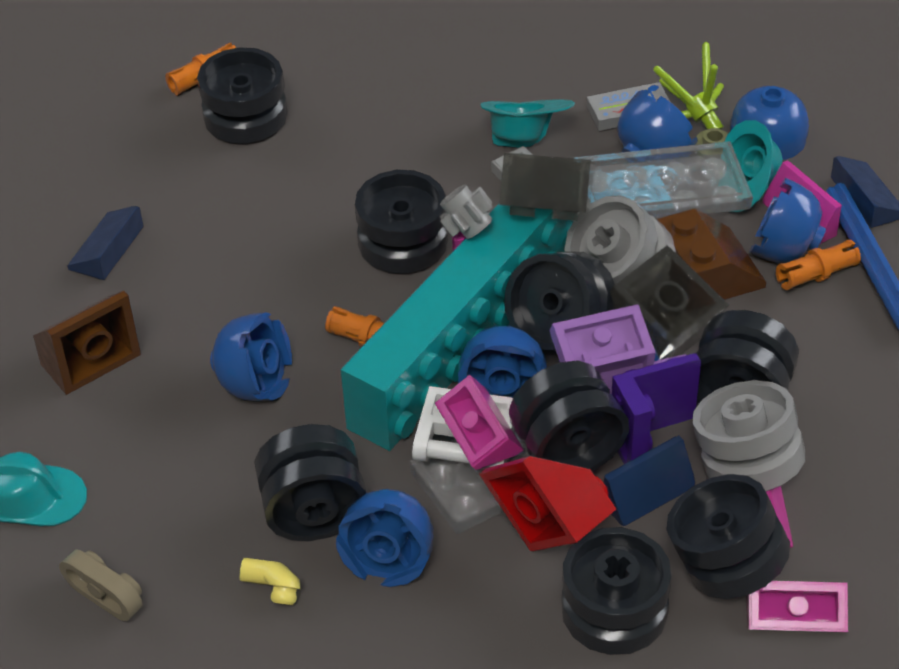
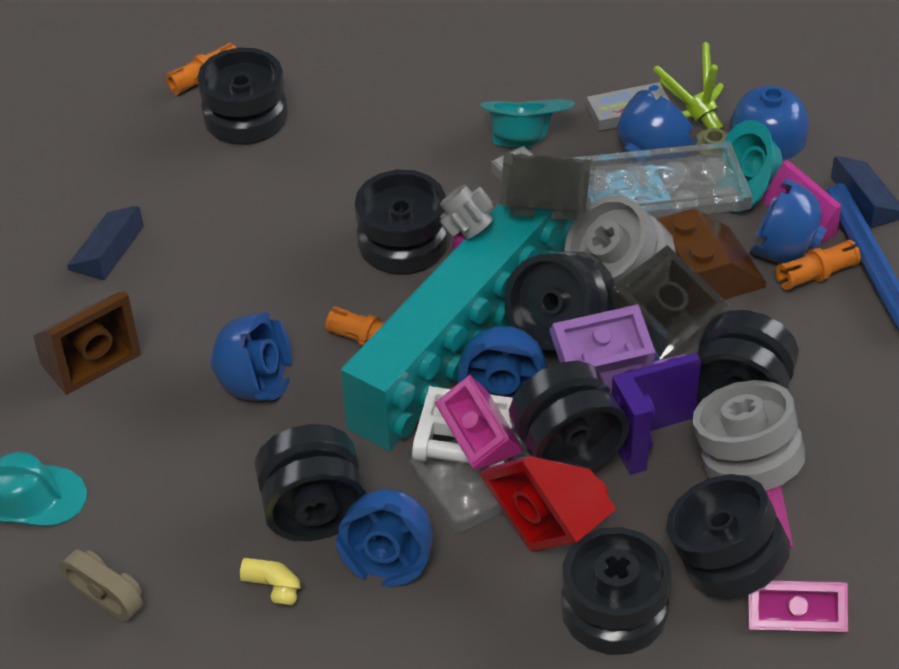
dark blue slope [604,435,695,526] -> none

